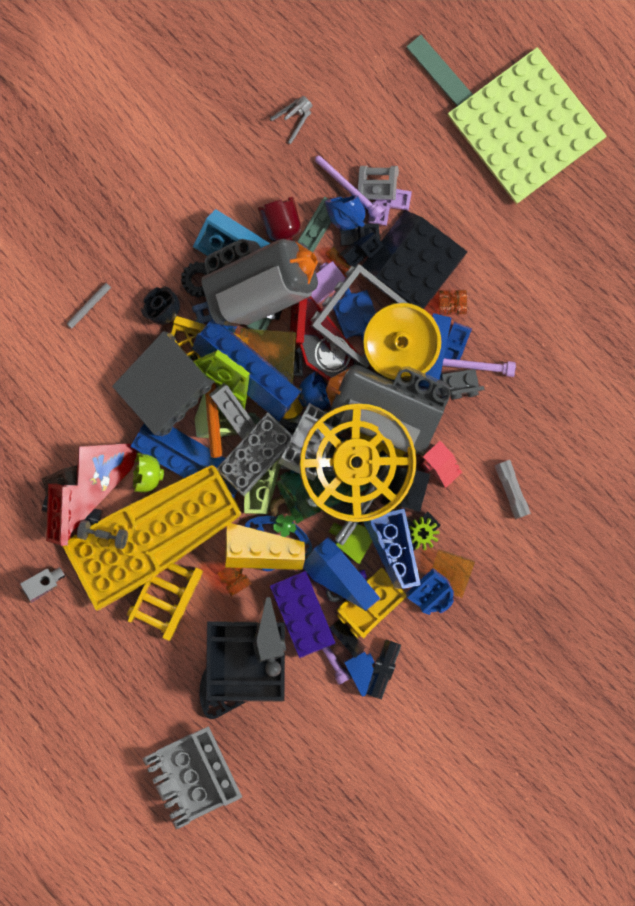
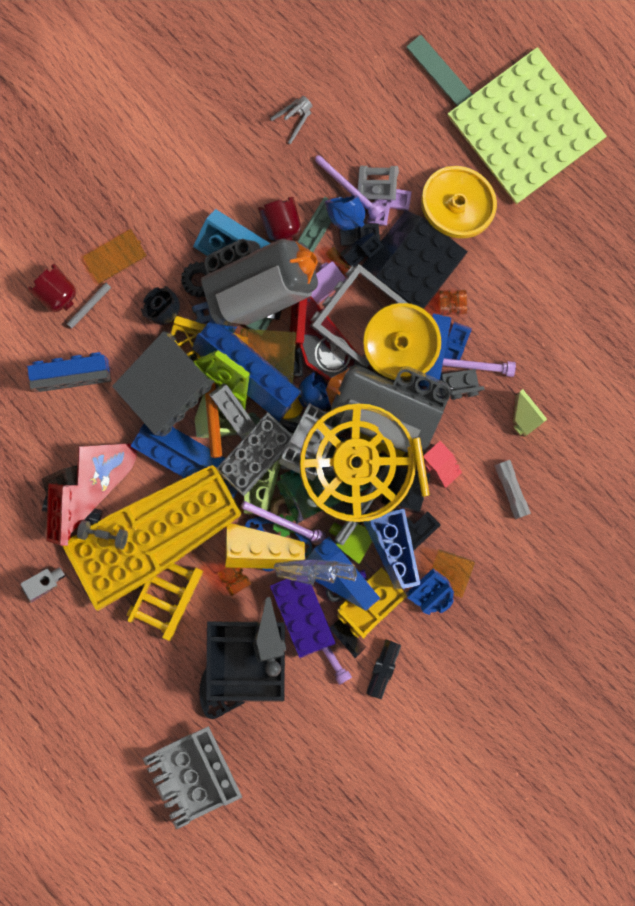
lime cylinder [133,453,164,492] -> none
blue plate [333,288,376,344] -> none
blue slope [344,651,375,697] -> none
lime gear [408,517,439,550] -> none
none -> dark red cylinder [27,264,76,313]
none -> piece [27,352,112,393]
none -> clear yellow piece [83,229,147,284]
none -> lavender piece [241,501,326,546]
none -> clear slope [274,560,357,585]
none -> yellow bar [412,437,430,496]
none -> yellow dish [421,166,497,238]
none -> yellowish green slope [513,389,547,436]

